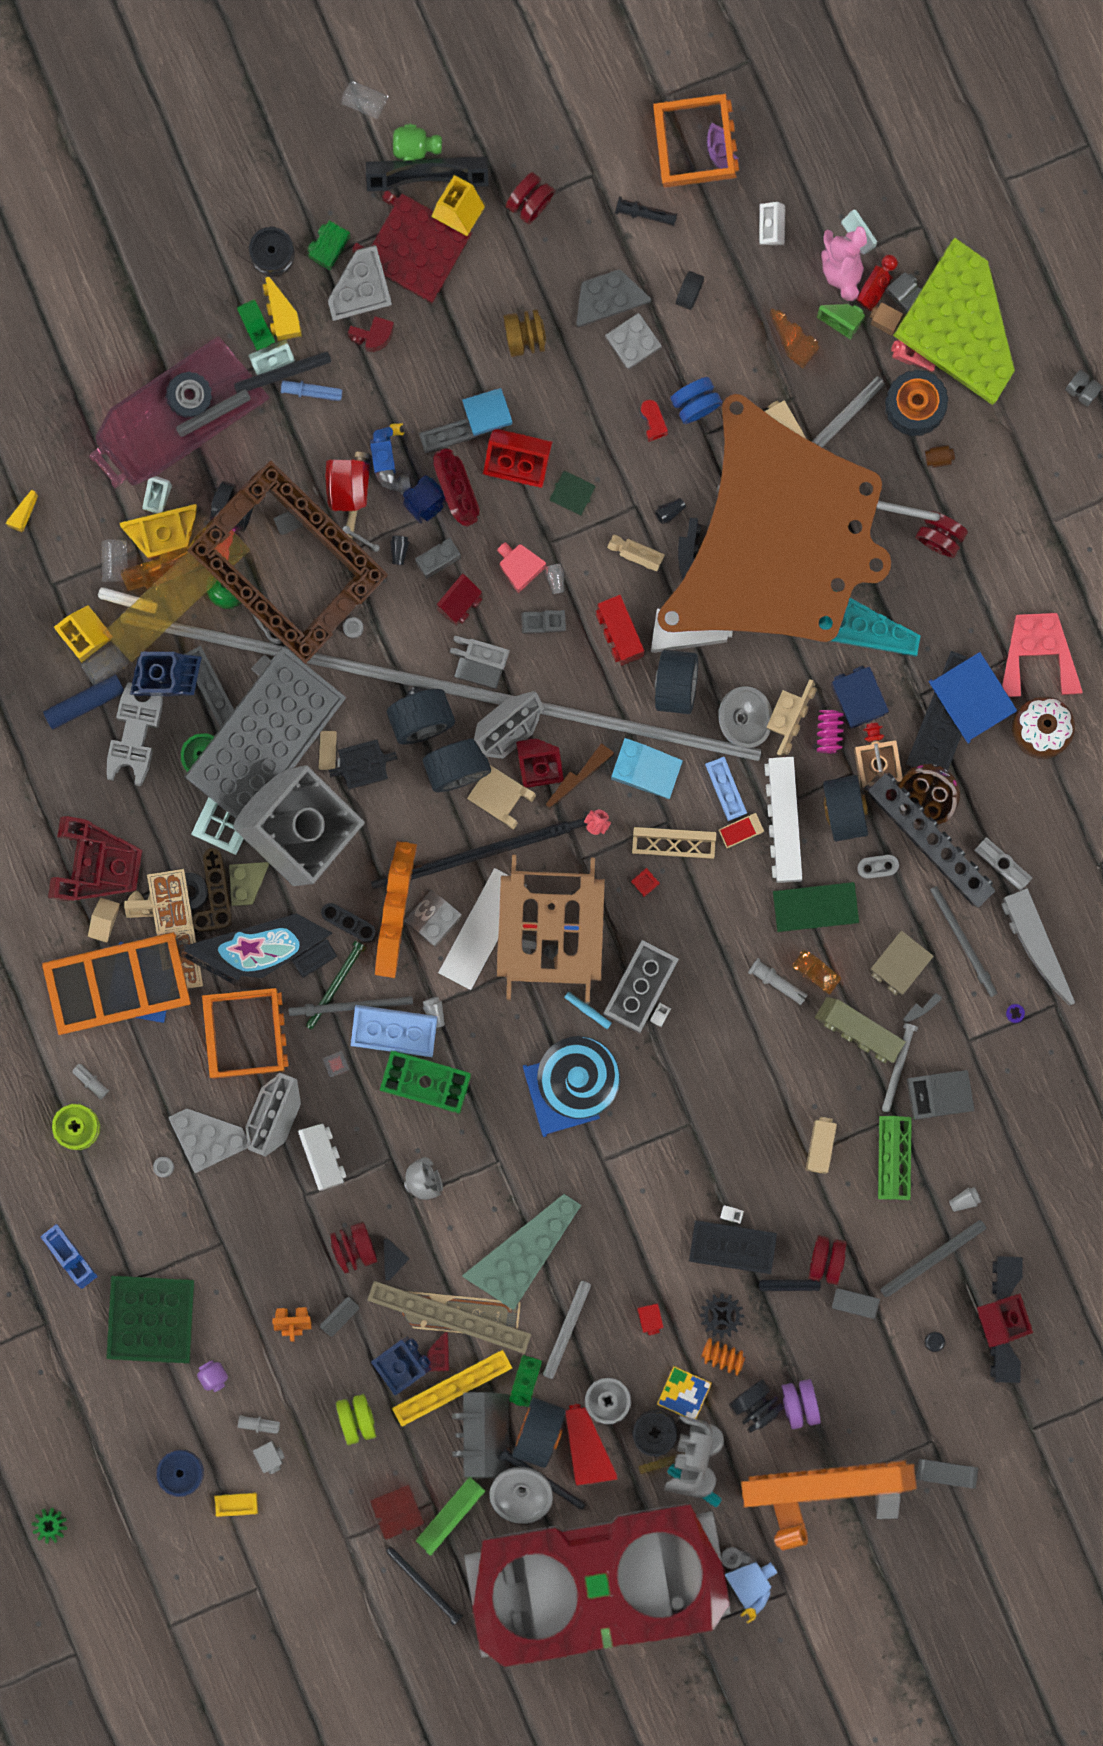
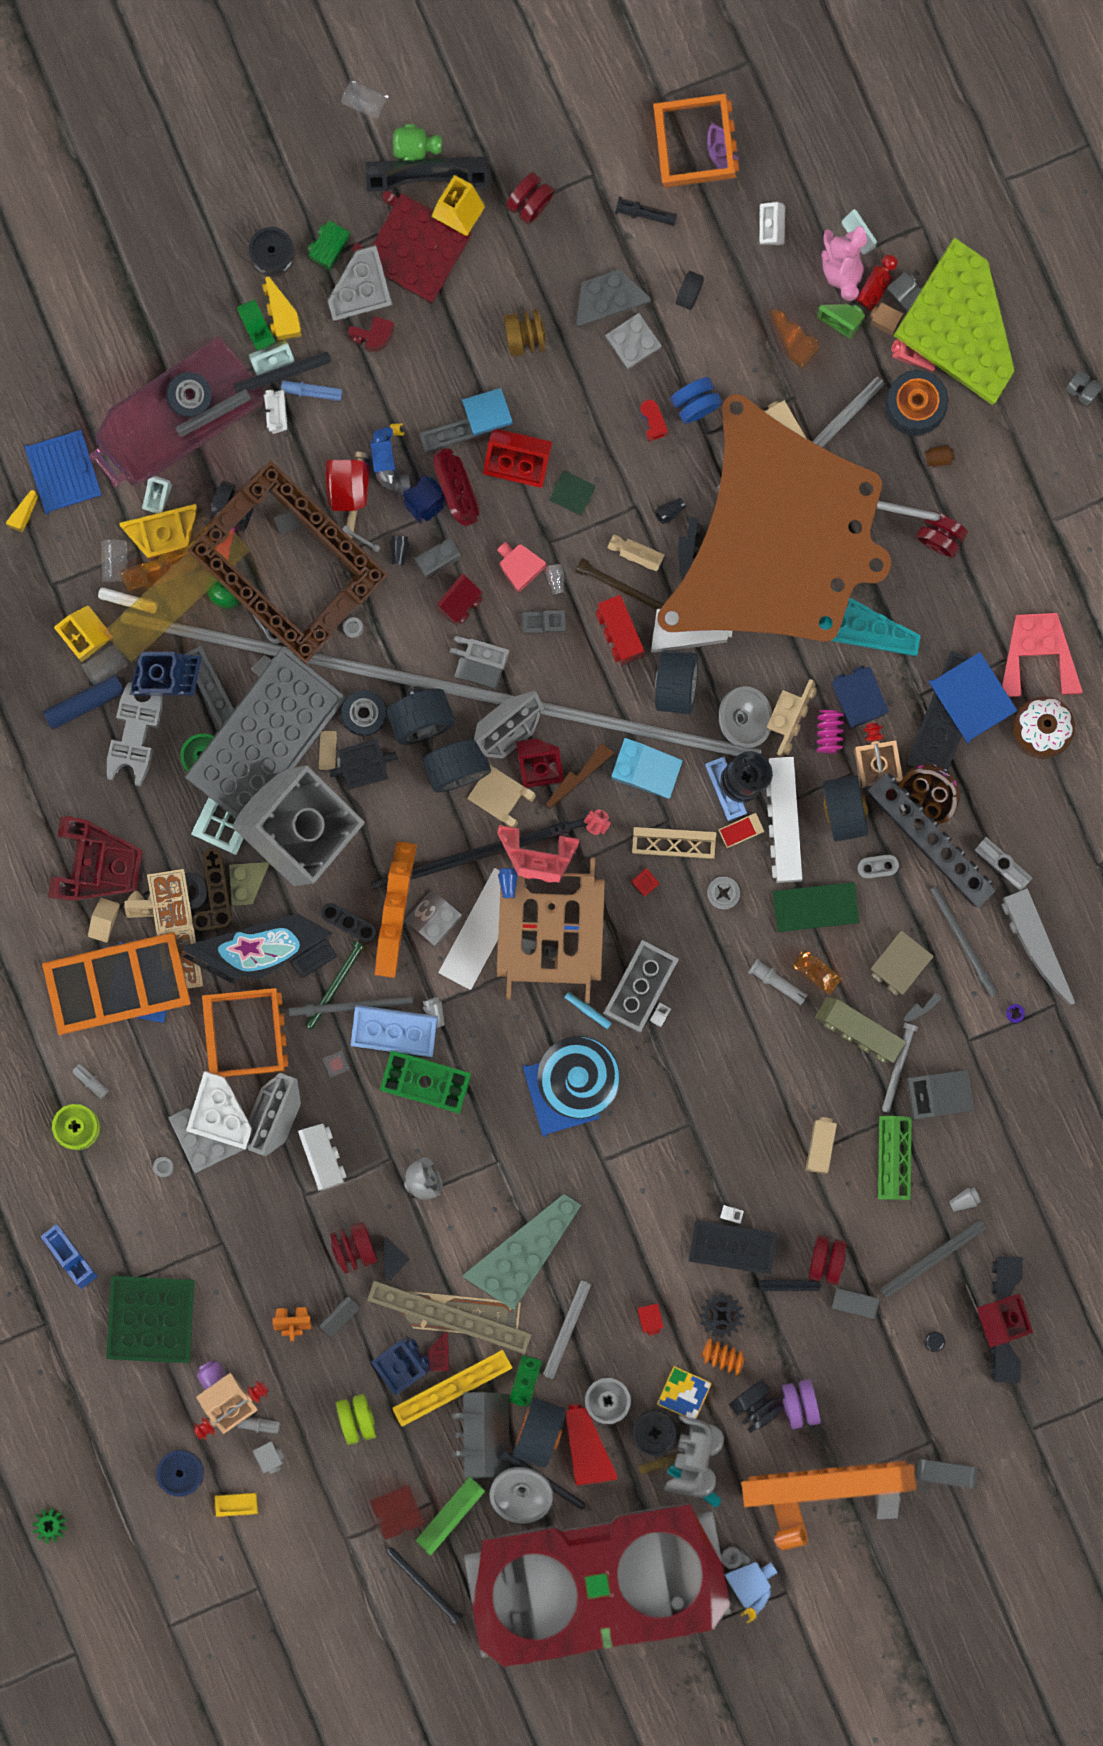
none -> blue piece [25,430,102,515]
none -> white plate [186,1071,252,1149]
none -> light nougat brick [193,1373,269,1440]
none -> white hinge [264,390,287,434]
none -> black wheel [341,690,386,736]
none -> coral wing [497,825,580,882]
none -> blue cone [498,868,518,898]
none -> dark brown piece [575,558,664,609]
none -> light grey gear [707,877,740,909]
none -> black wheel [720,751,773,803]

